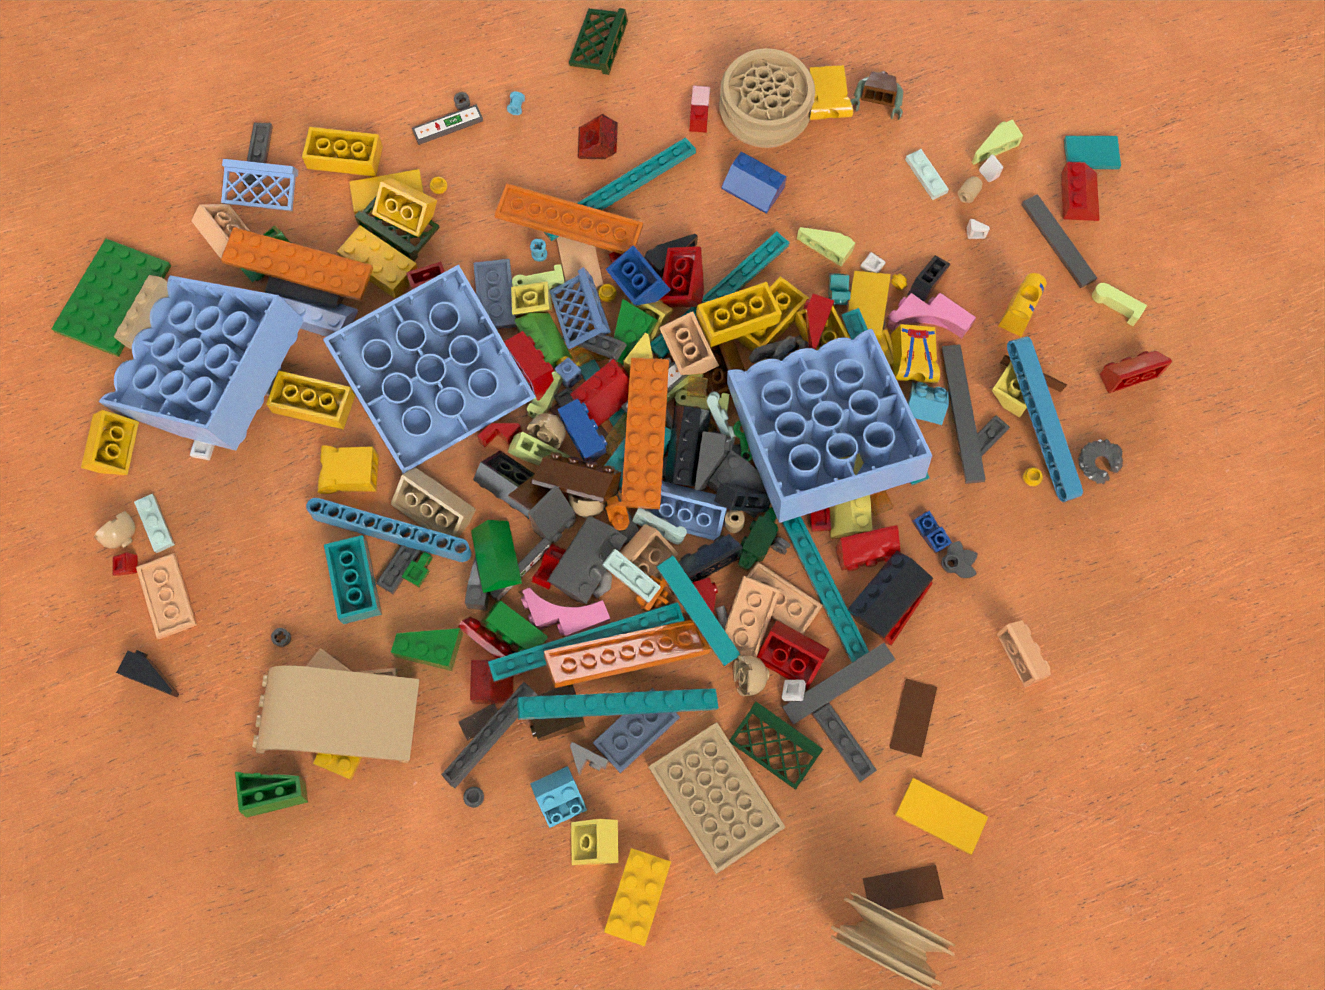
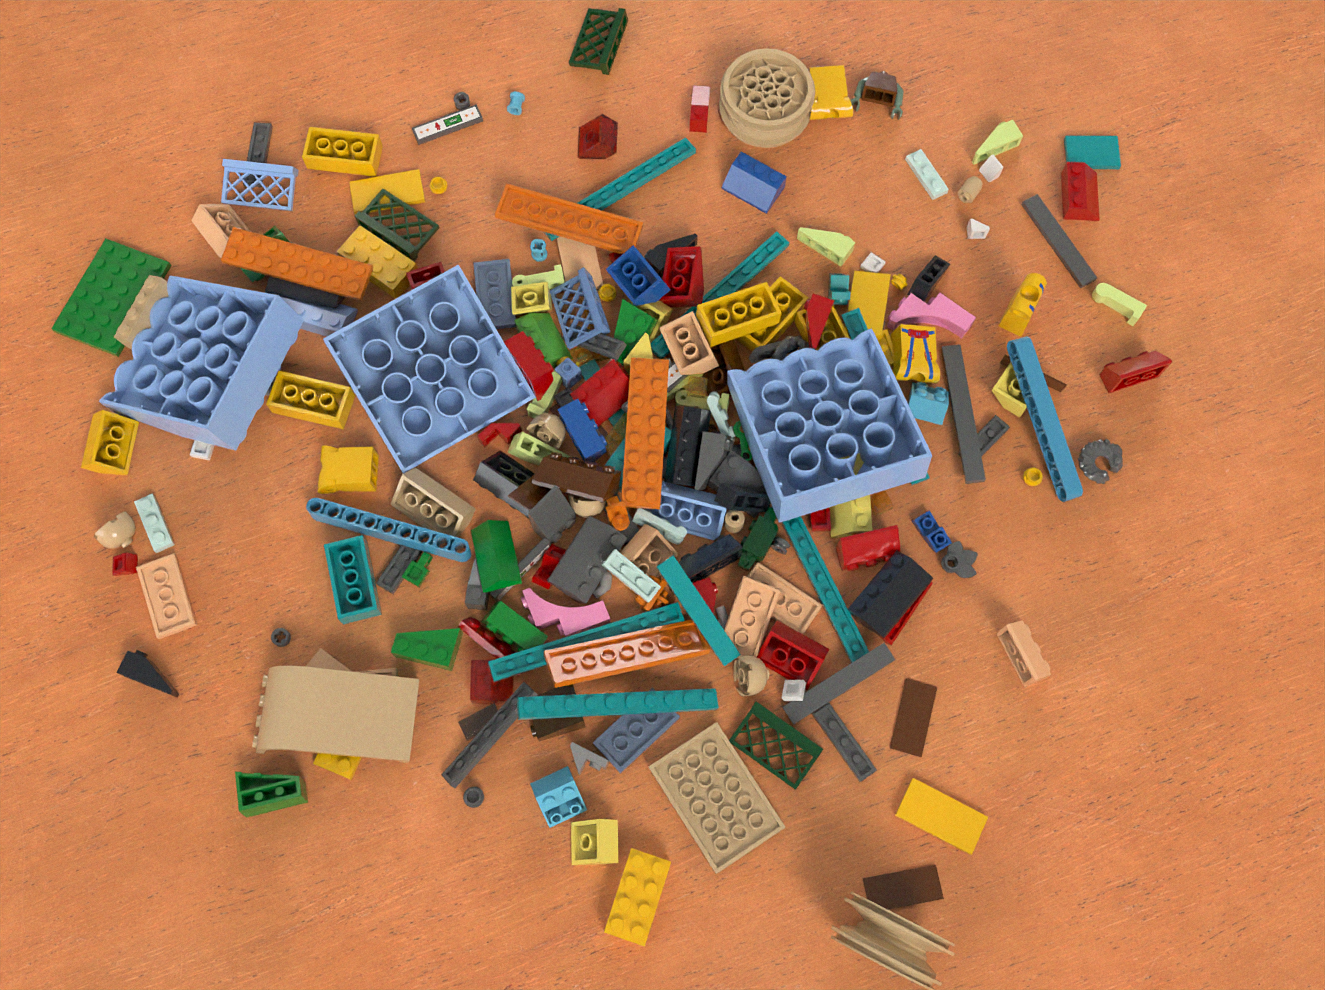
yellow slope [372,178,437,237] -> none

